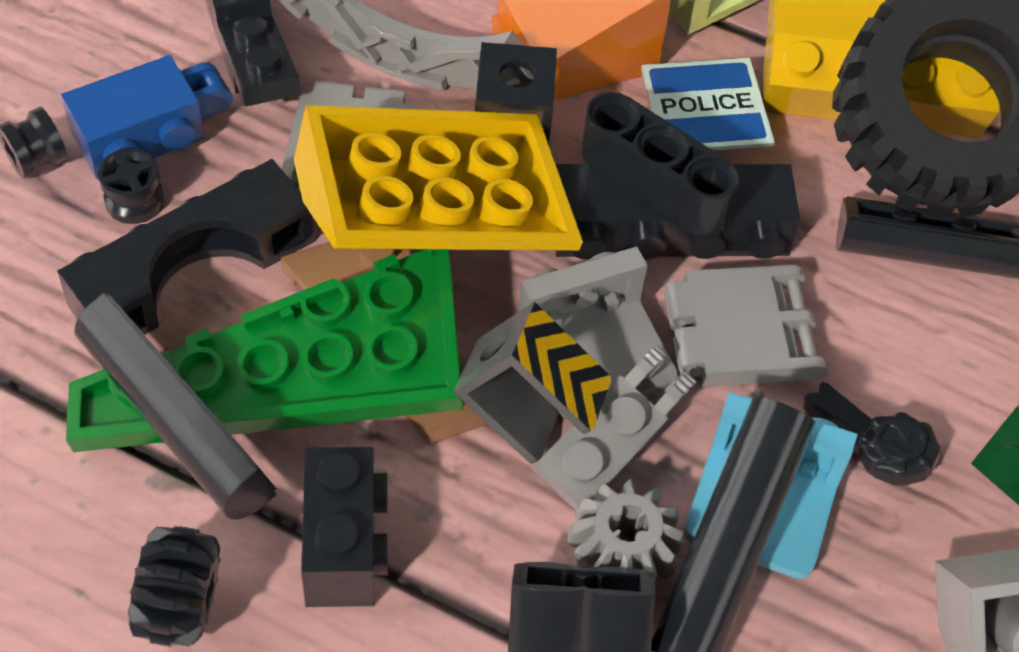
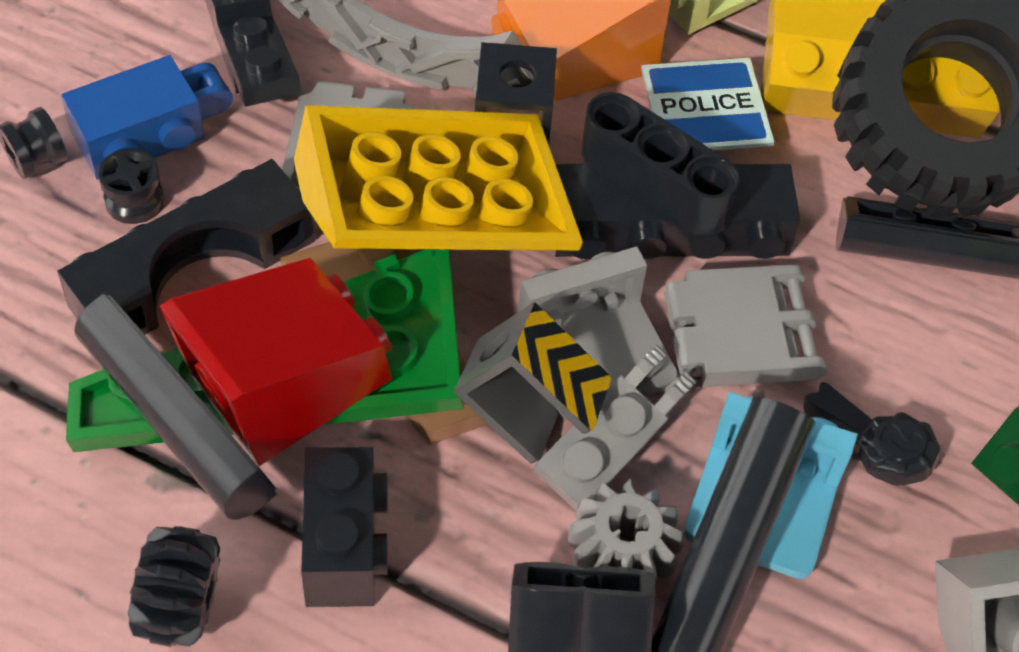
none -> red slope [159,257,392,466]

